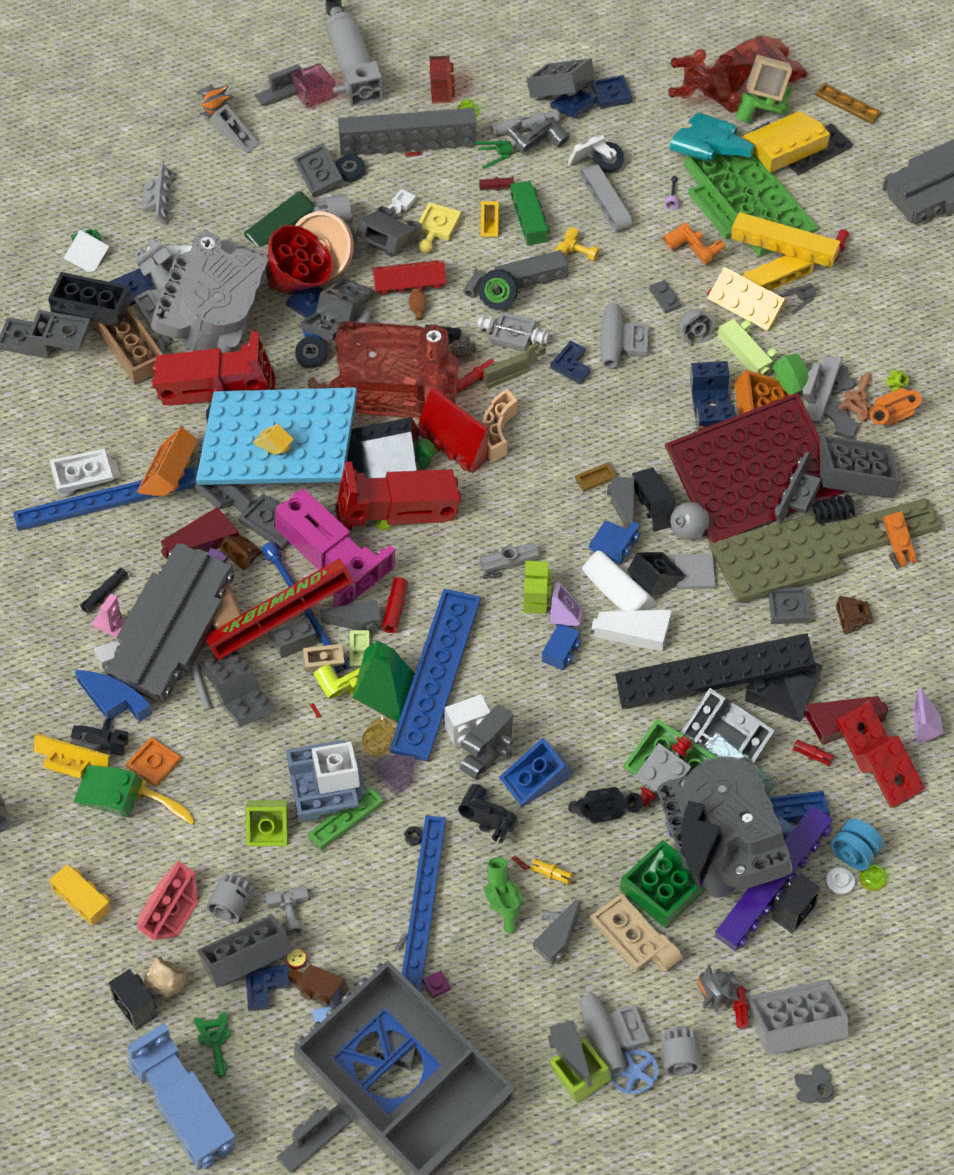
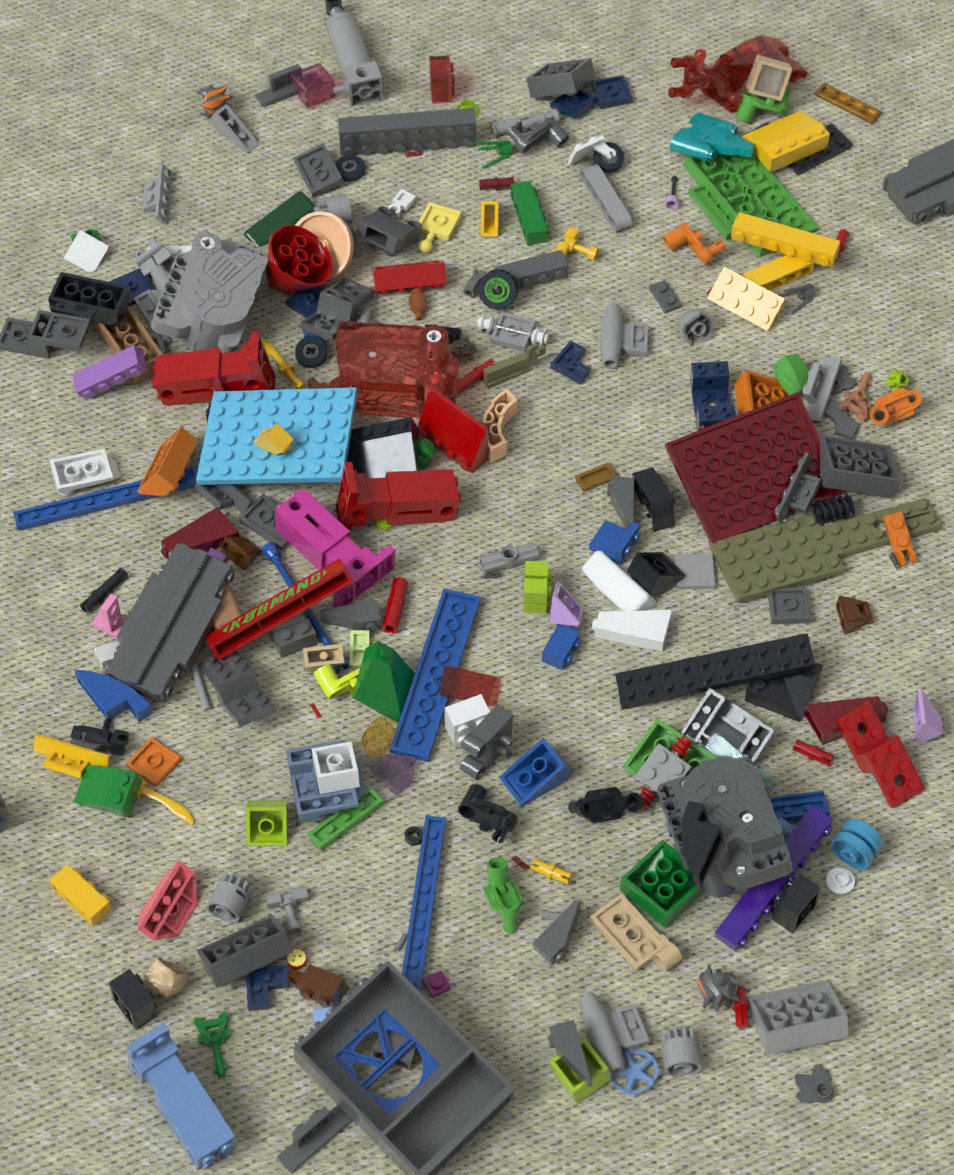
light grey cylinder [670,502,709,540] -> none
yellowish green brick [718,319,778,376] -> none
clear neon green piece [859,865,888,892] -> none
none -> medium lavender brick [72,345,147,399]
none -> yellow sword [261,338,305,389]
none -> clear red piece [440,666,501,706]

